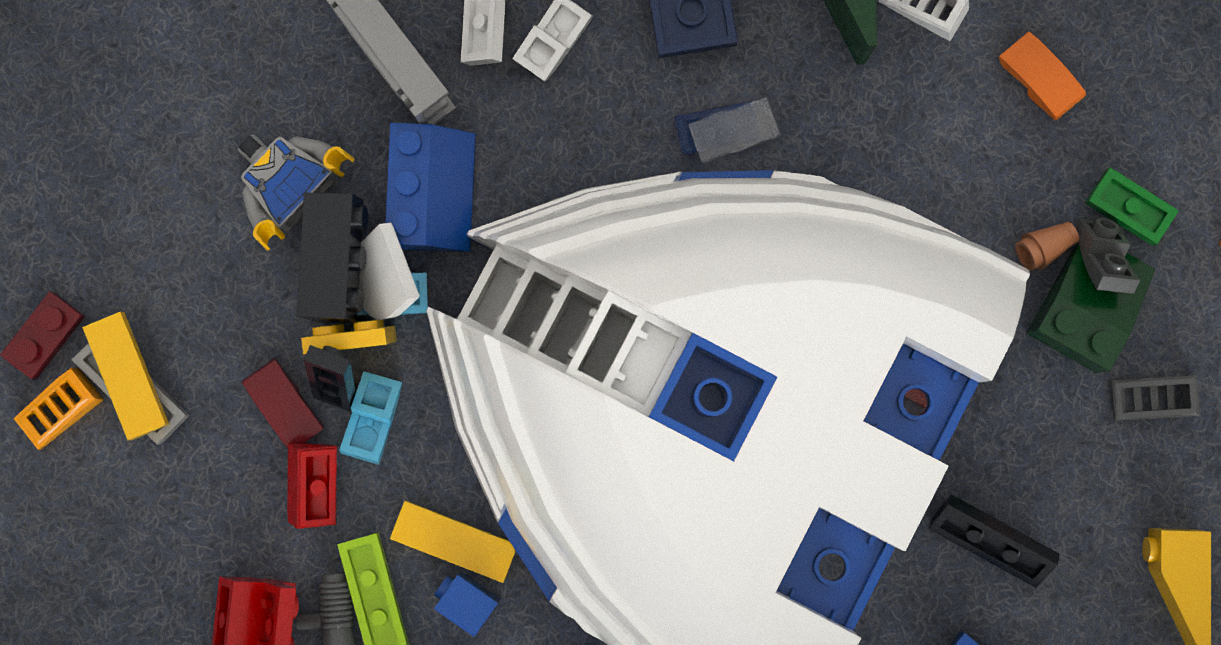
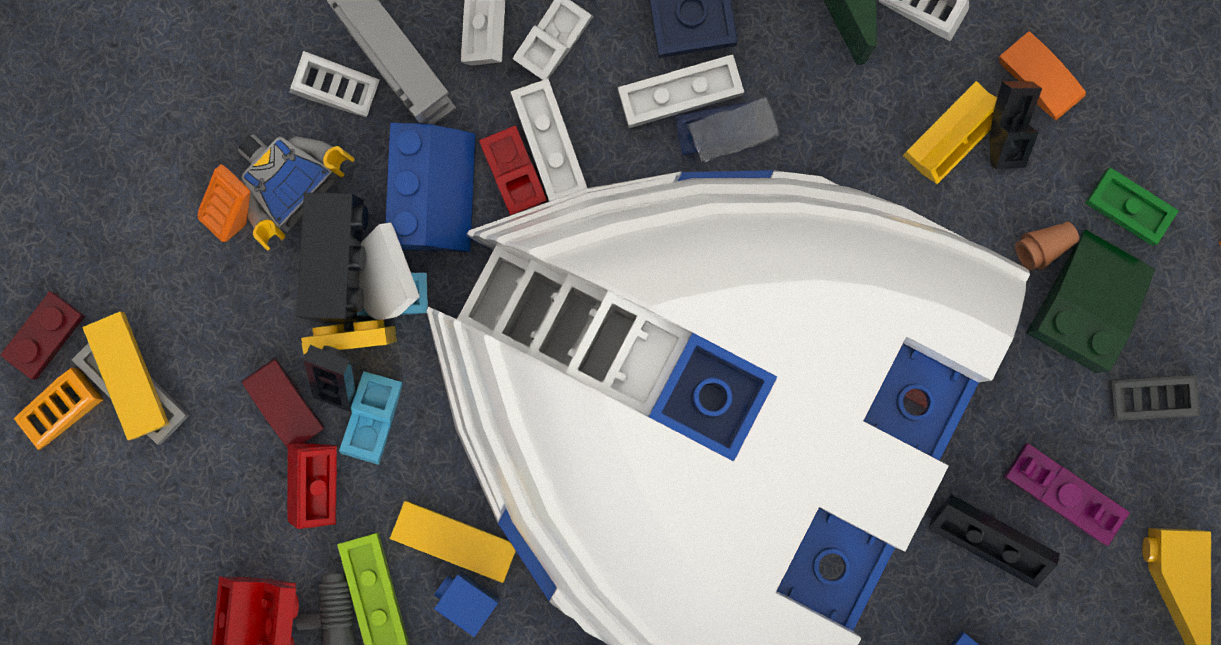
dark grey slope [1076,218,1140,294] -> none
none -> orange slope [198,164,251,242]
none -> white slope [289,51,380,118]
none -> red slope [479,125,547,216]
none -> white plate [511,79,587,201]
none -> white plate [618,54,744,128]
none -> yellow piece [903,81,997,184]
none -> black slope [990,81,1042,169]
none -> magenta plate [1003,444,1130,546]

